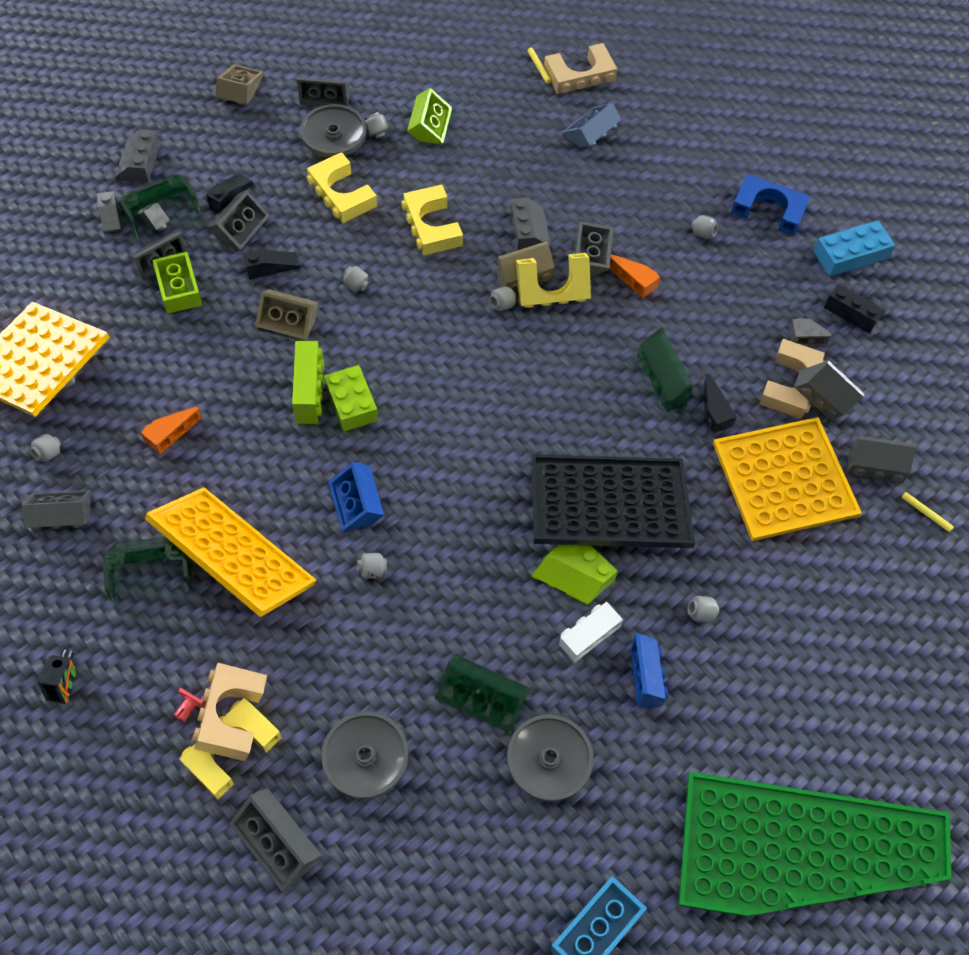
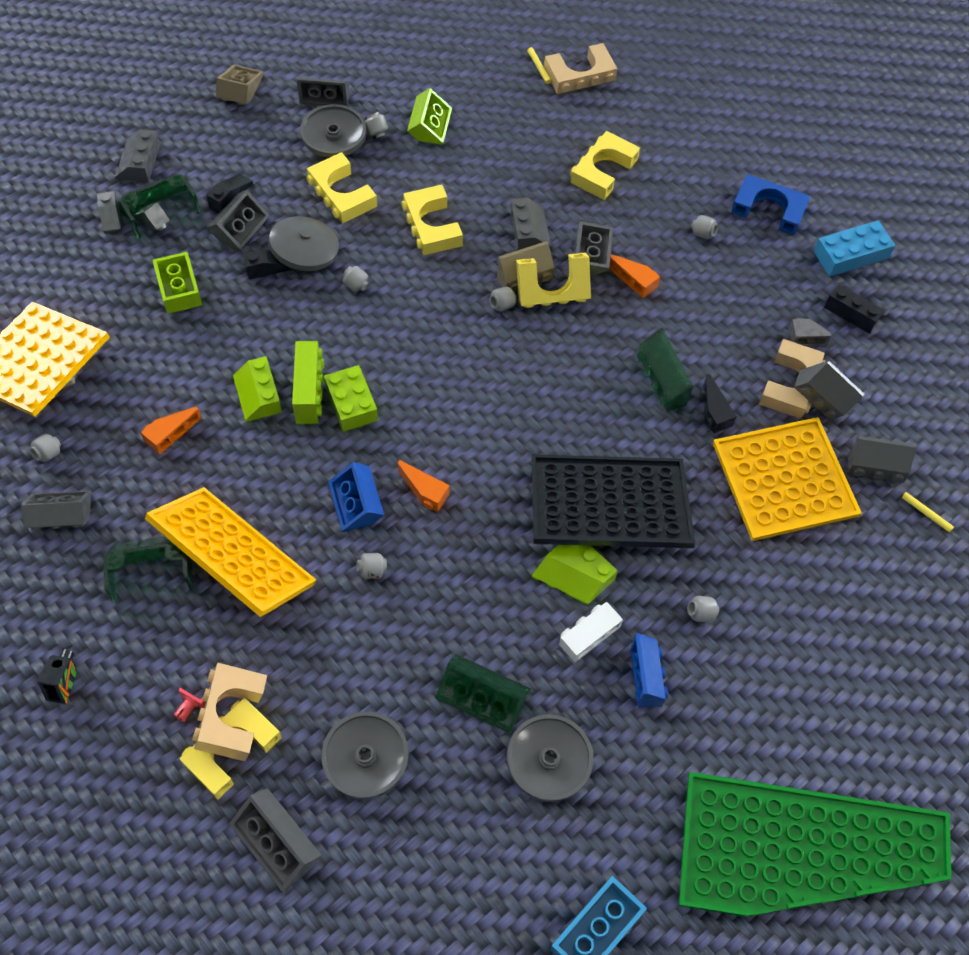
dark grey slope [128,231,187,280] -> none
dark tan slope [255,289,319,340] -> none
sand blue slope [562,103,621,148] -> none
none -> lime slope [233,356,282,422]
none -> dark grey dish [269,216,339,271]
none -> orange slope [398,460,450,512]
none -> light yellow arch [570,131,640,200]

